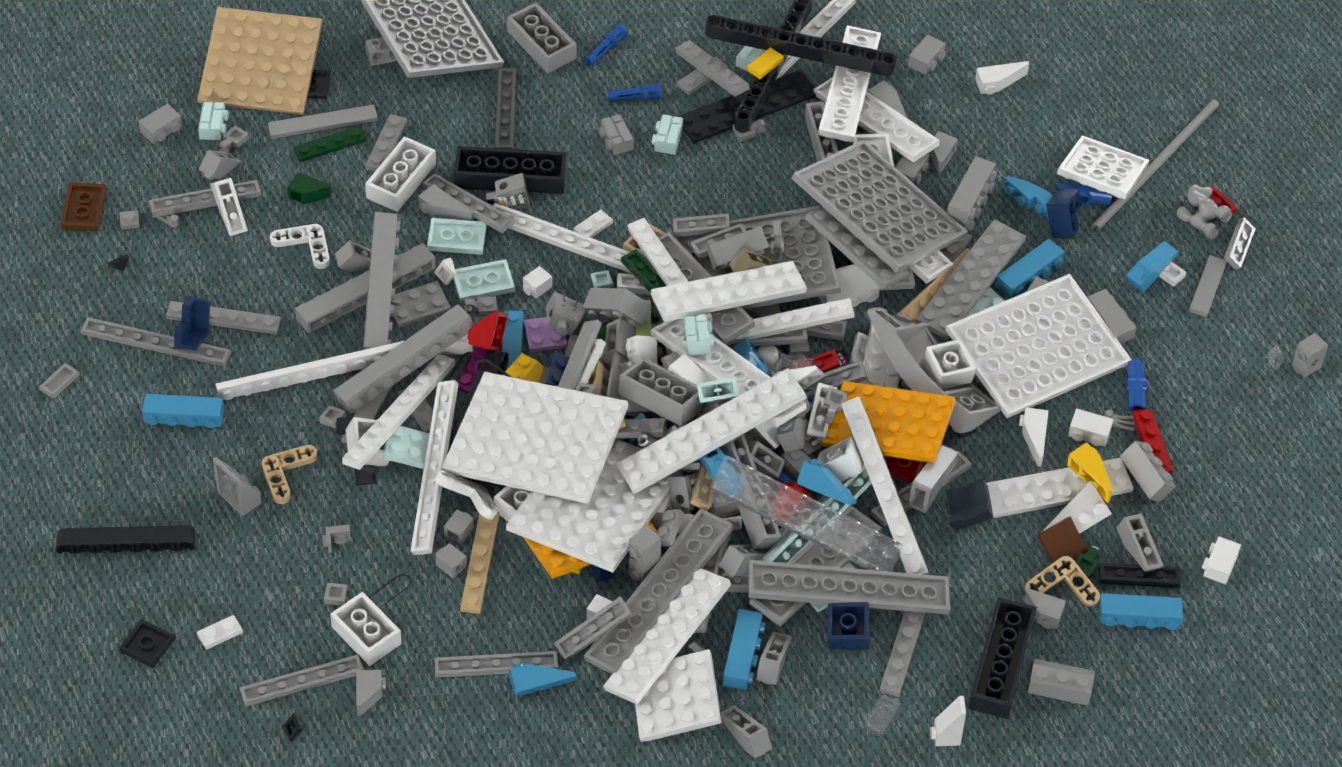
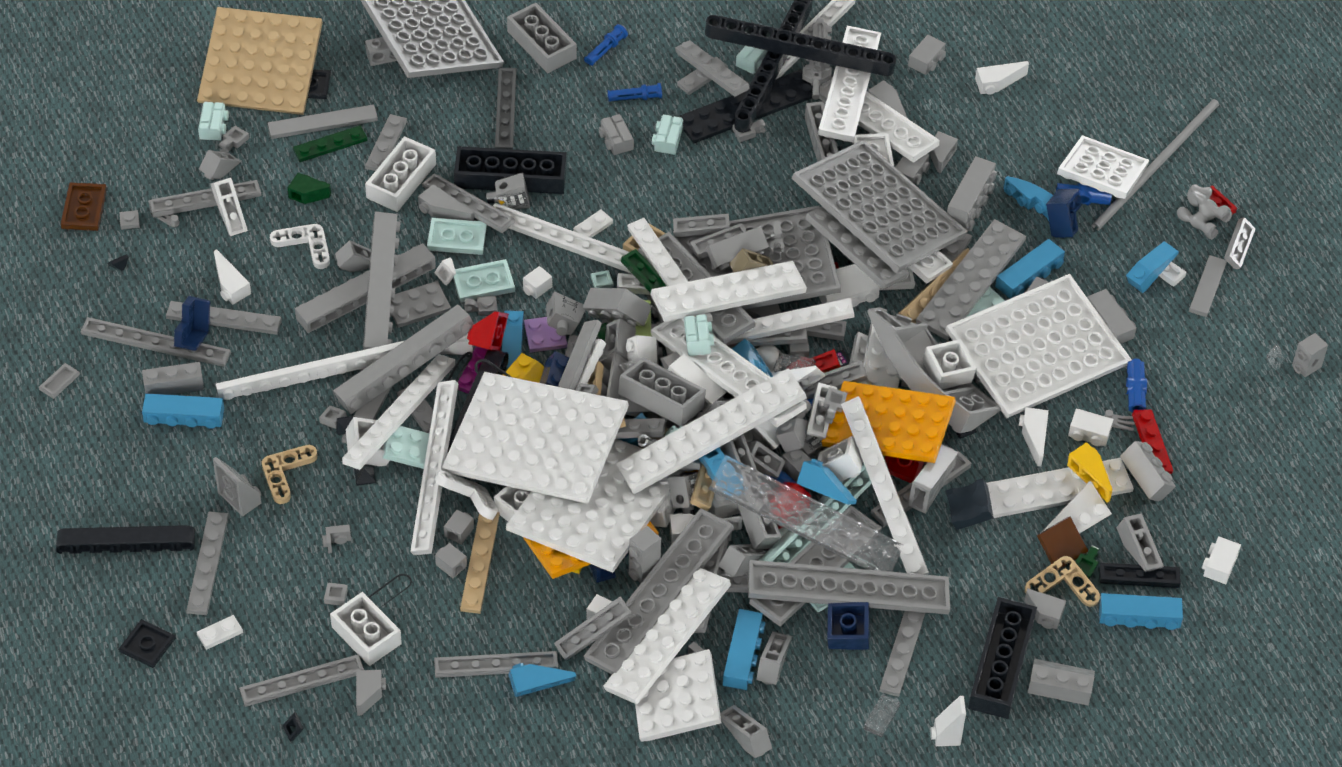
light grey brick [138,103,182,144] -> none
light grey plate [656,509,684,547] -> none
light aqua slope [697,377,739,403] -> none
yellow tile [747,47,784,79] -> none
none -> light grey brick [142,362,204,395]
none -> light grey plate [187,512,229,615]
none -> white slope [214,250,251,305]
none -> light grey bar [802,18,832,100]

